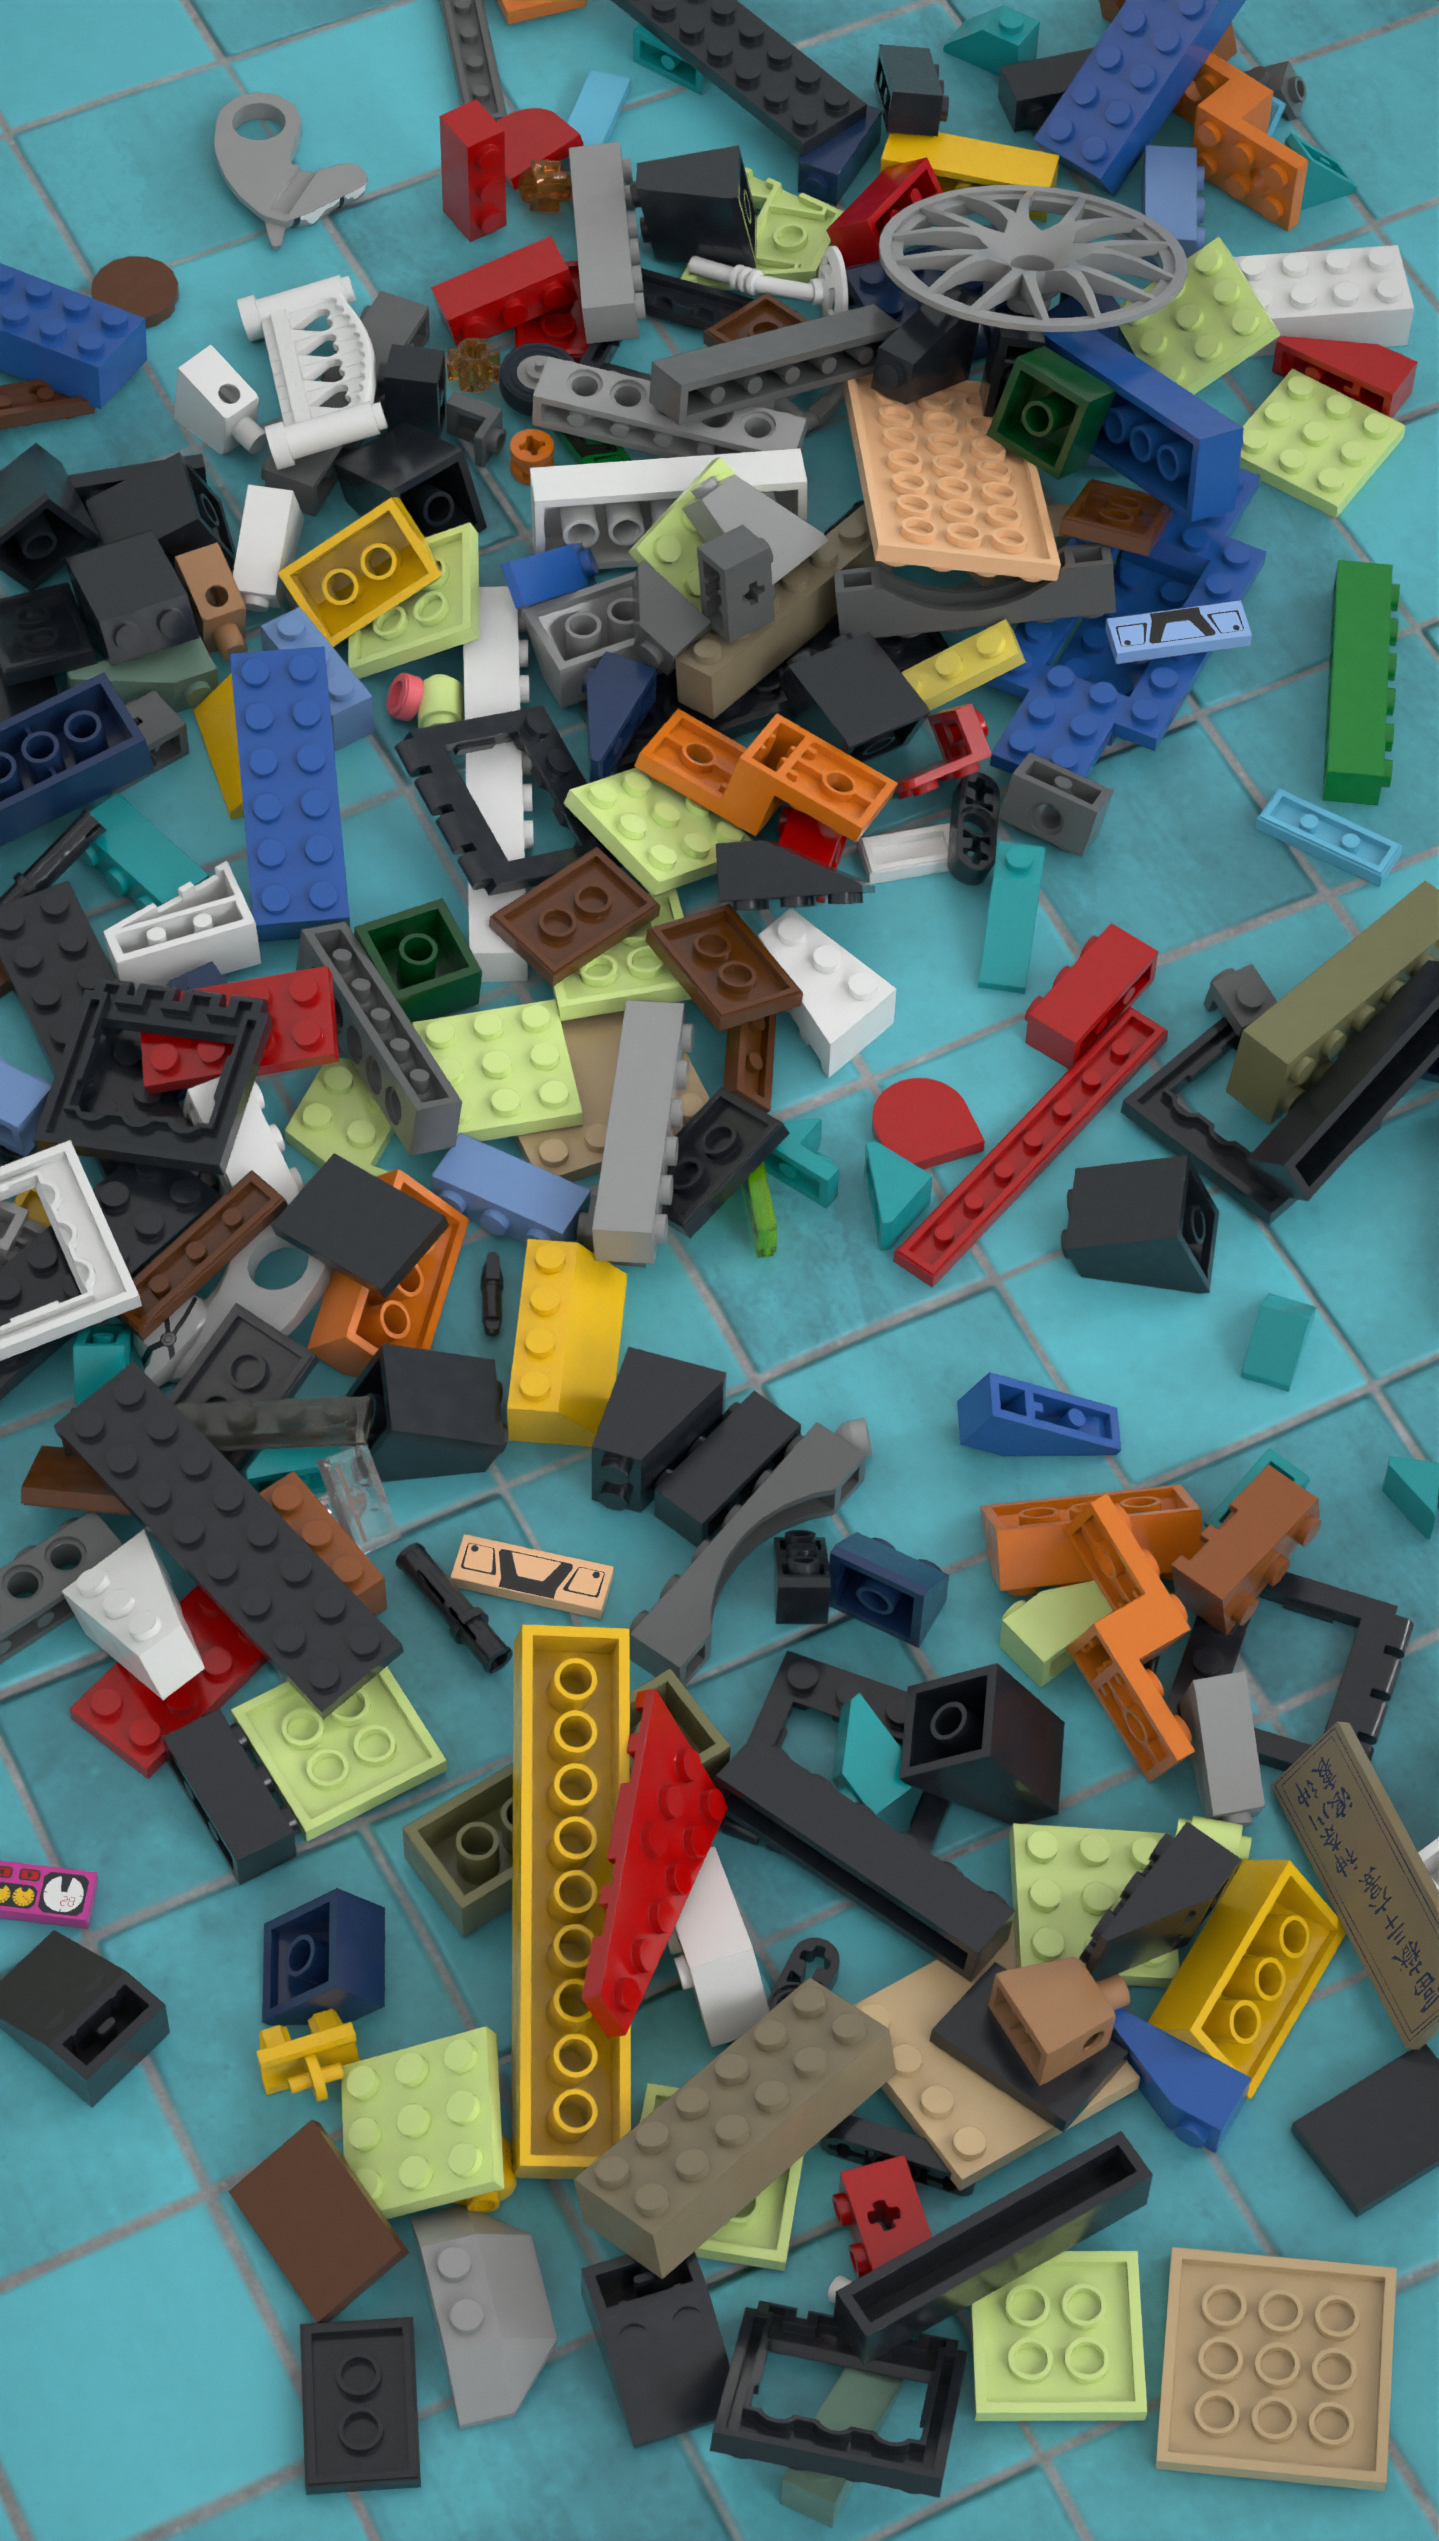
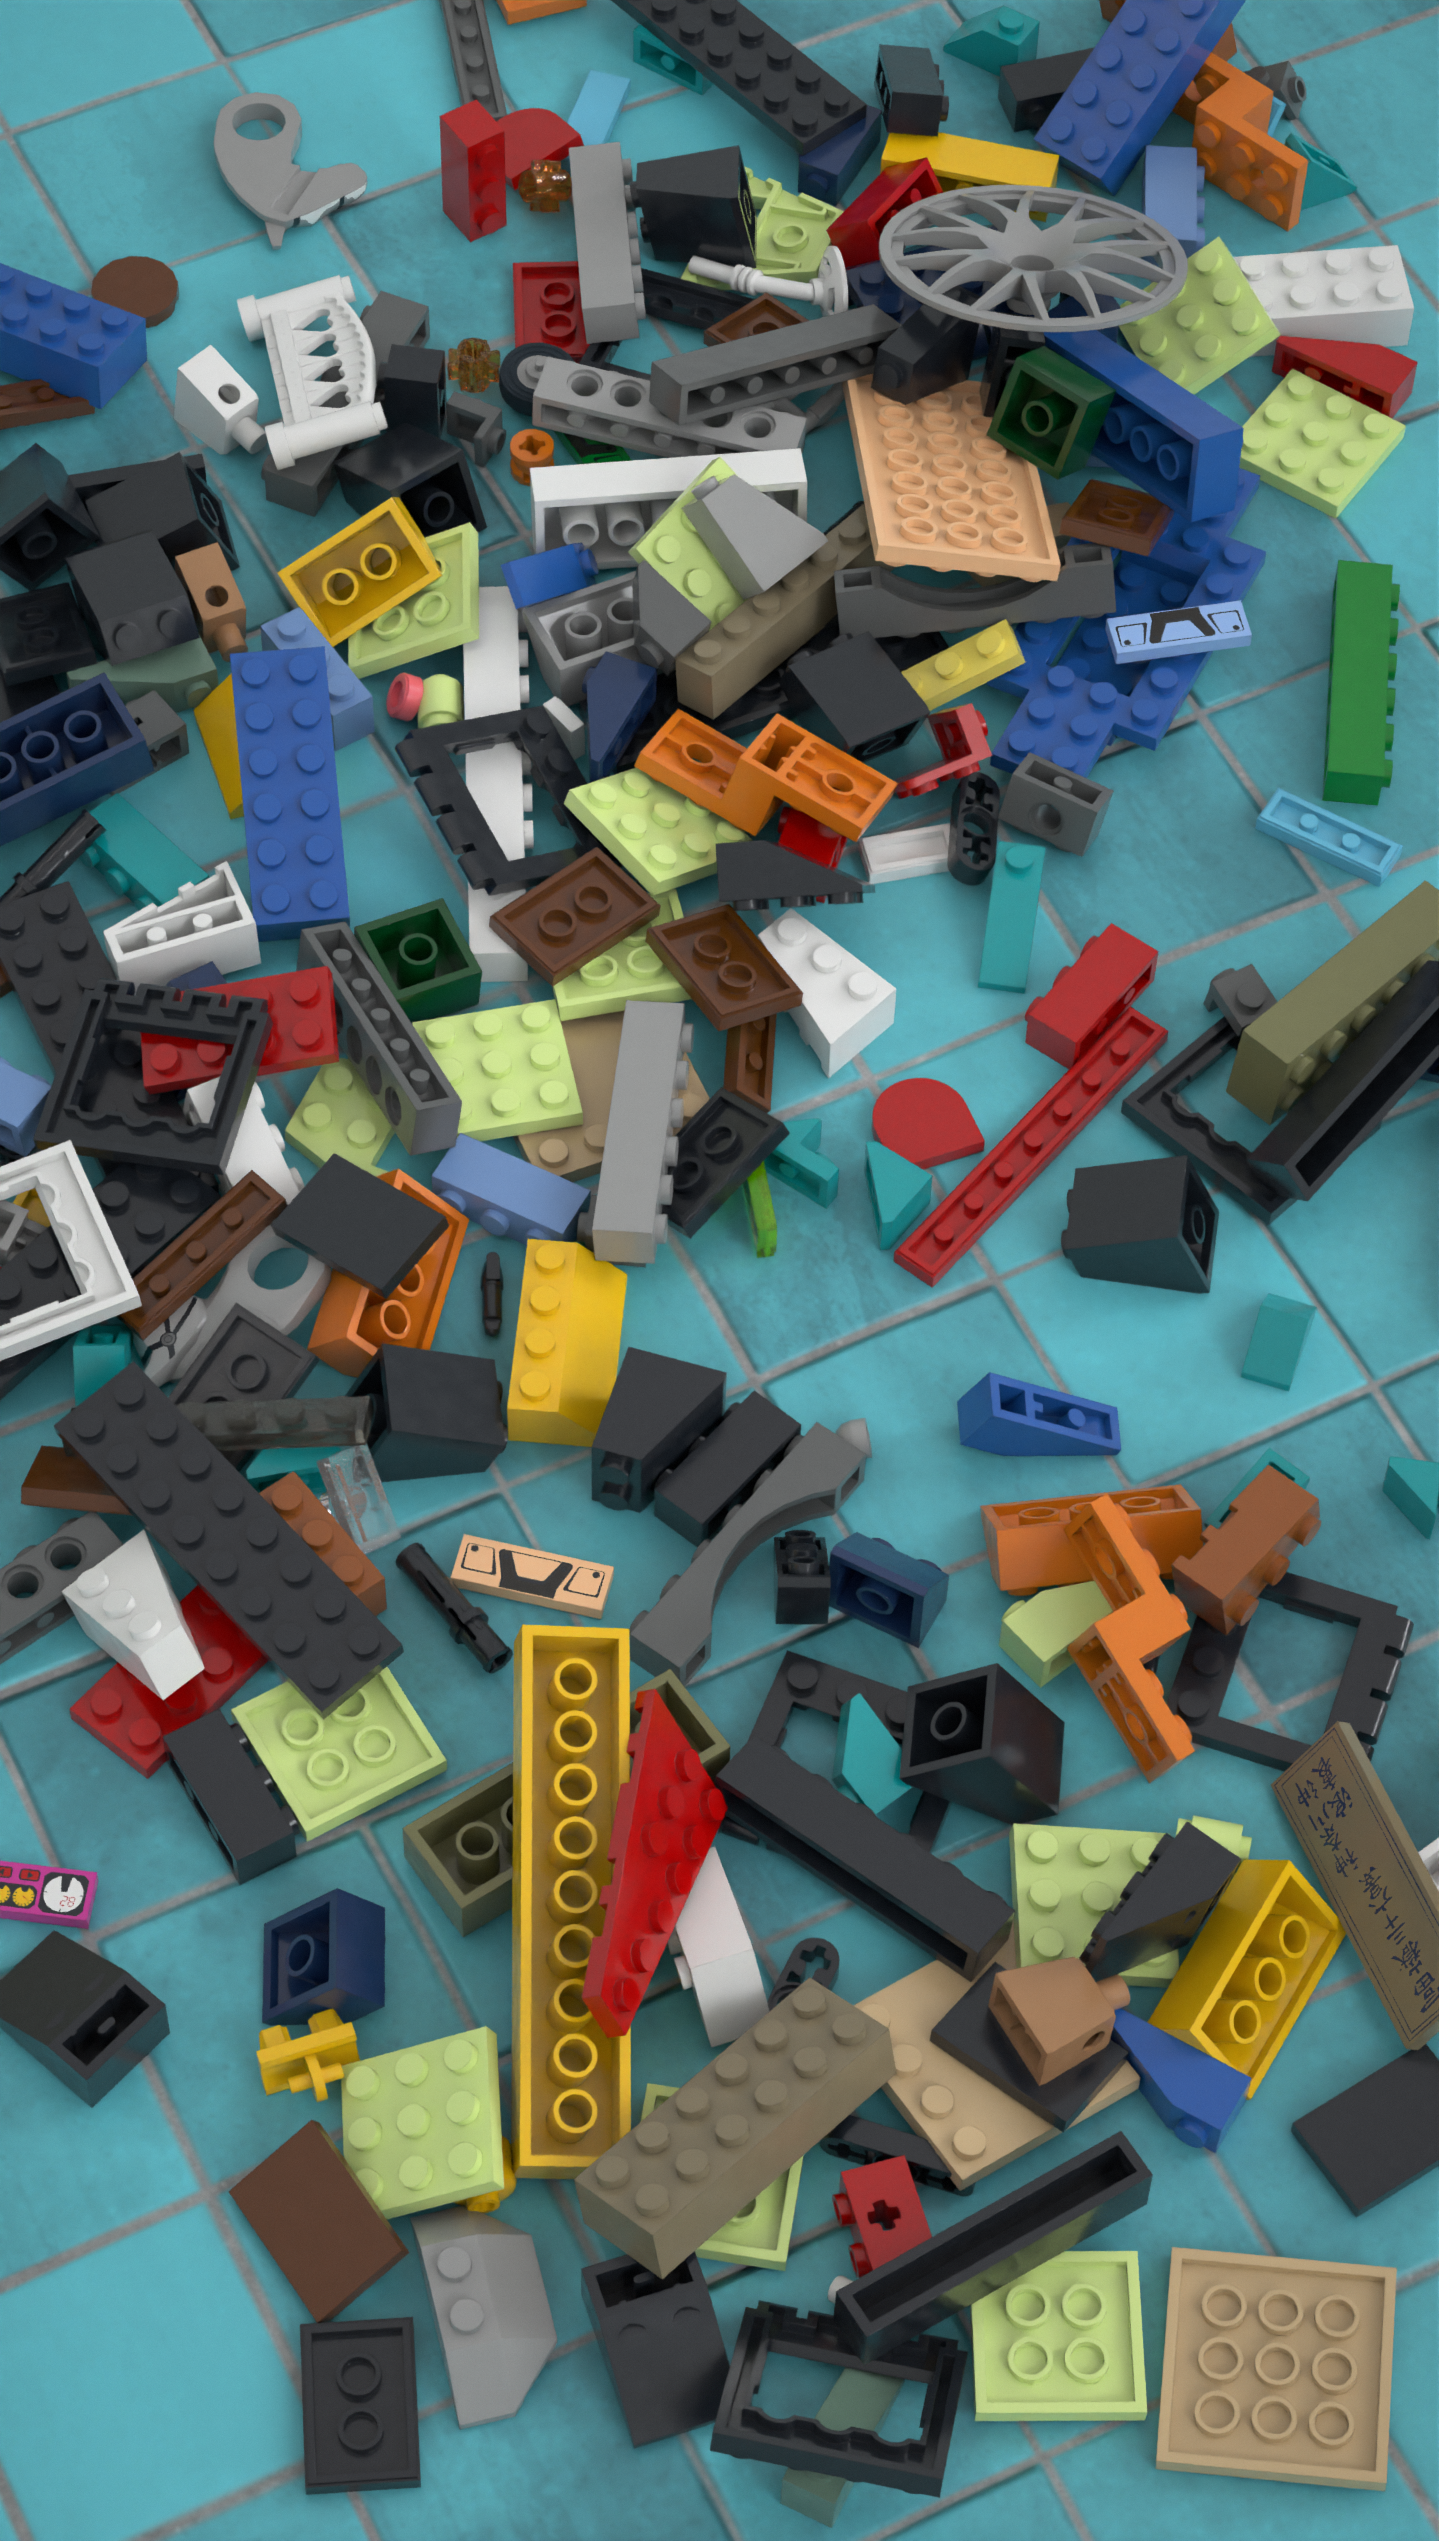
white slope [233,485,305,612] -> none
red brick [431,236,578,351] -> none
dark grey brick [697,524,776,643] -> none
light grey slope [1179,1671,1265,1827] -> none
none -> white tile [543,696,585,760]

